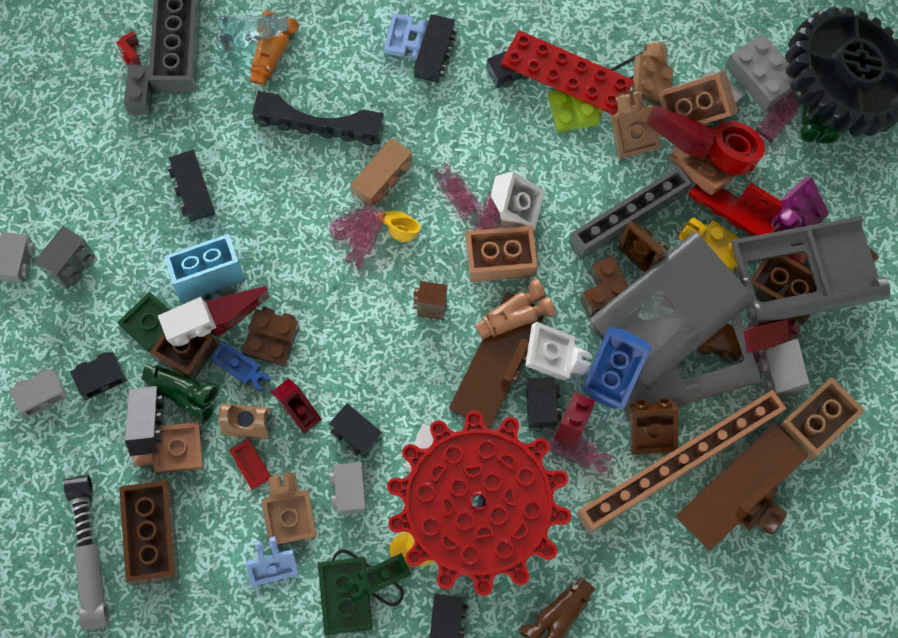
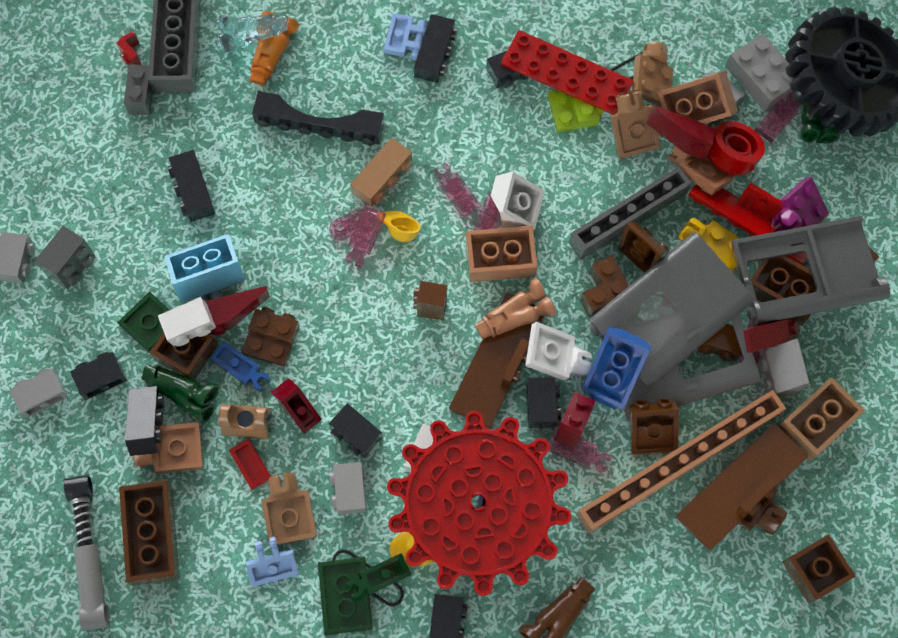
none -> reddish brown brick [782,534,856,604]

